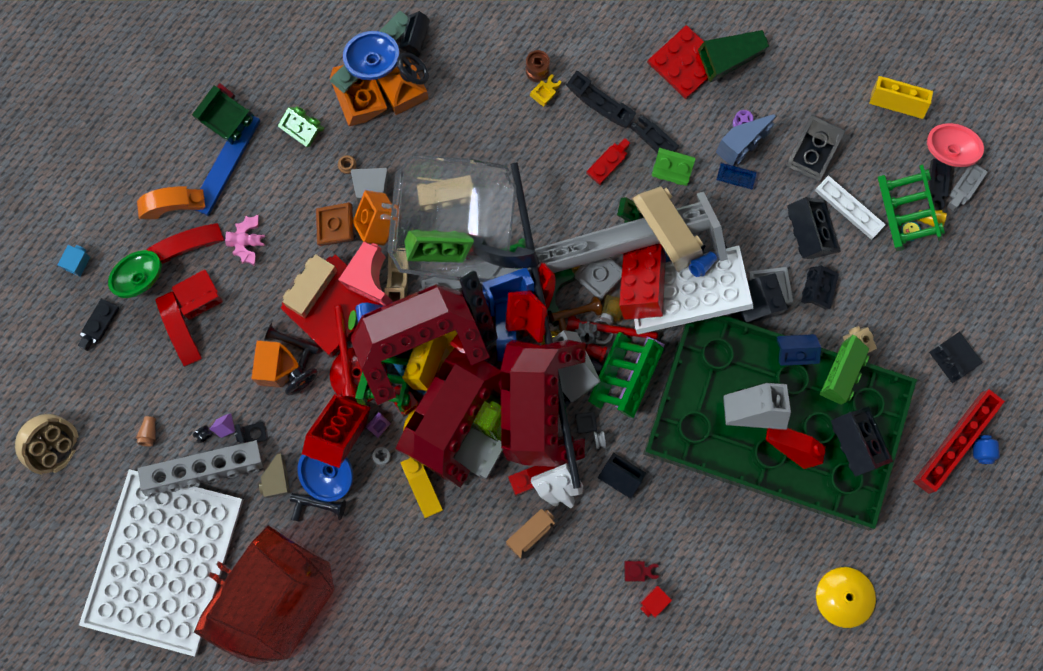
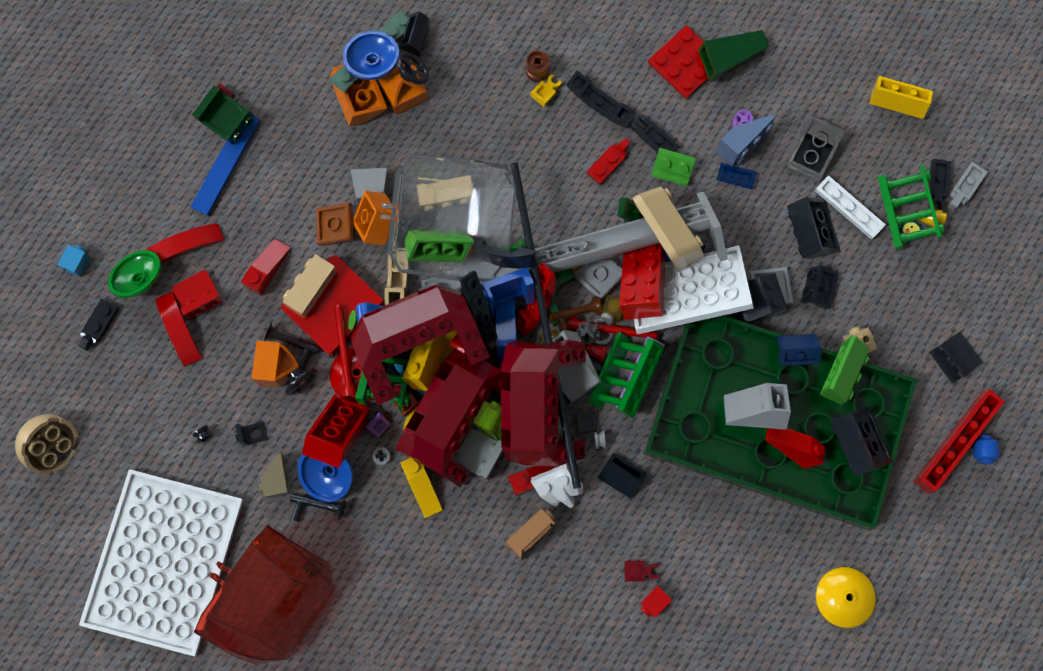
nougat cone [136,416,156,447] -> none
orange arch [137,186,205,219] -> none
light grey brick [137,440,263,497] -> none
medium lavender slope [210,413,235,438] -> none
bright pink animal [225,215,265,266] -> none
bracket [278,106,324,147] -> none
medium nougat plate [338,155,357,174] -> none
coral arch [338,242,393,306] -> none
red bracket [505,291,547,343] -> none
blue cone [689,251,717,277] -> none
coral dish [927,123,984,167] -> none
none -> red slope [241,239,291,296]

